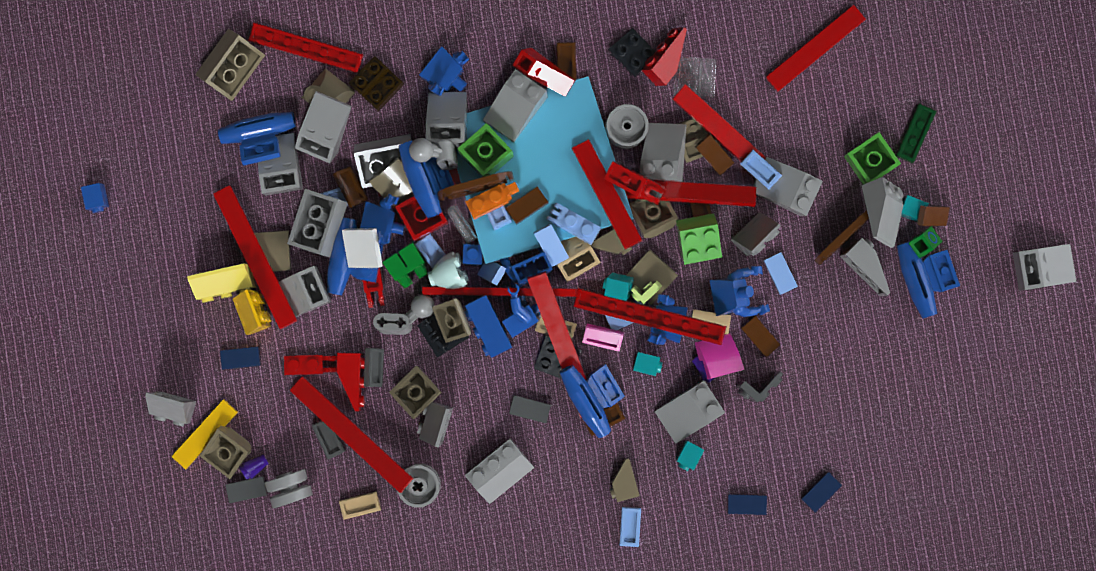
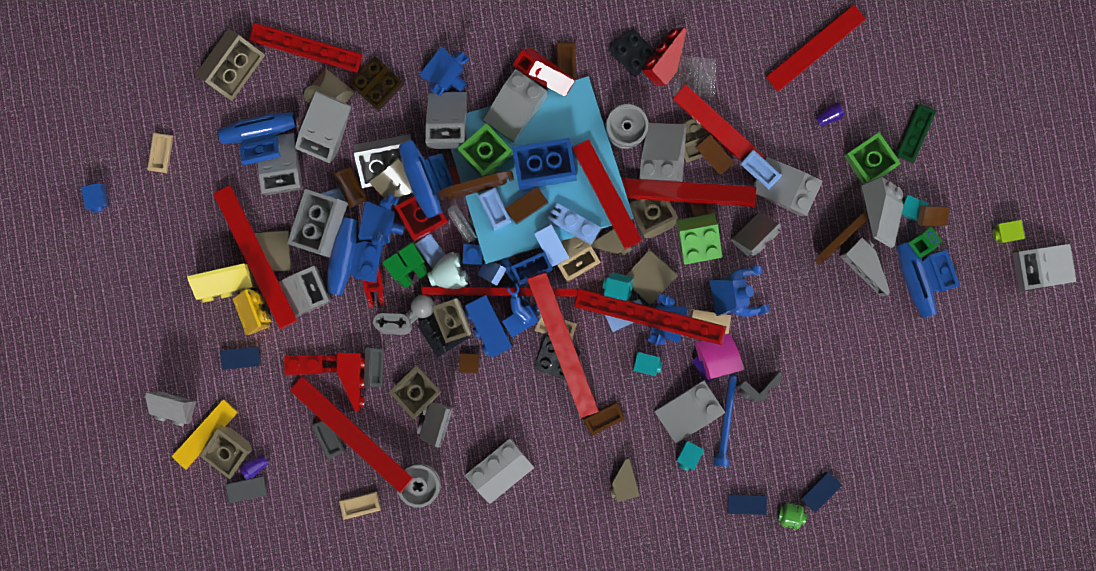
light grey wheel [264,469,313,509] -> none
white tile [342,228,383,268] -> none
light grey beam [409,138,458,170] -> none
orange hinge [465,182,519,220] -> none
dark grey tile [509,395,551,423] -> none
blue plate [560,364,625,438] -> none
tile [582,323,624,351] -> none
red plate [604,161,667,205] -> none
light blue tile [619,507,641,547] -> none
yellowish green bracket [631,281,662,304] -> none
reddish brown tile [741,316,780,358] -> none
light blue tile [763,252,798,295] -> none
none -> tan tile [147,133,174,174]
none -> reddish brown tile [459,354,479,373]
none -> blue brick [512,138,577,190]
none -> blue piece [713,375,737,467]
none -> bright green head [777,502,807,530]
none -> dark purple cone [815,102,845,127]
none -> lime brick [992,220,1025,244]

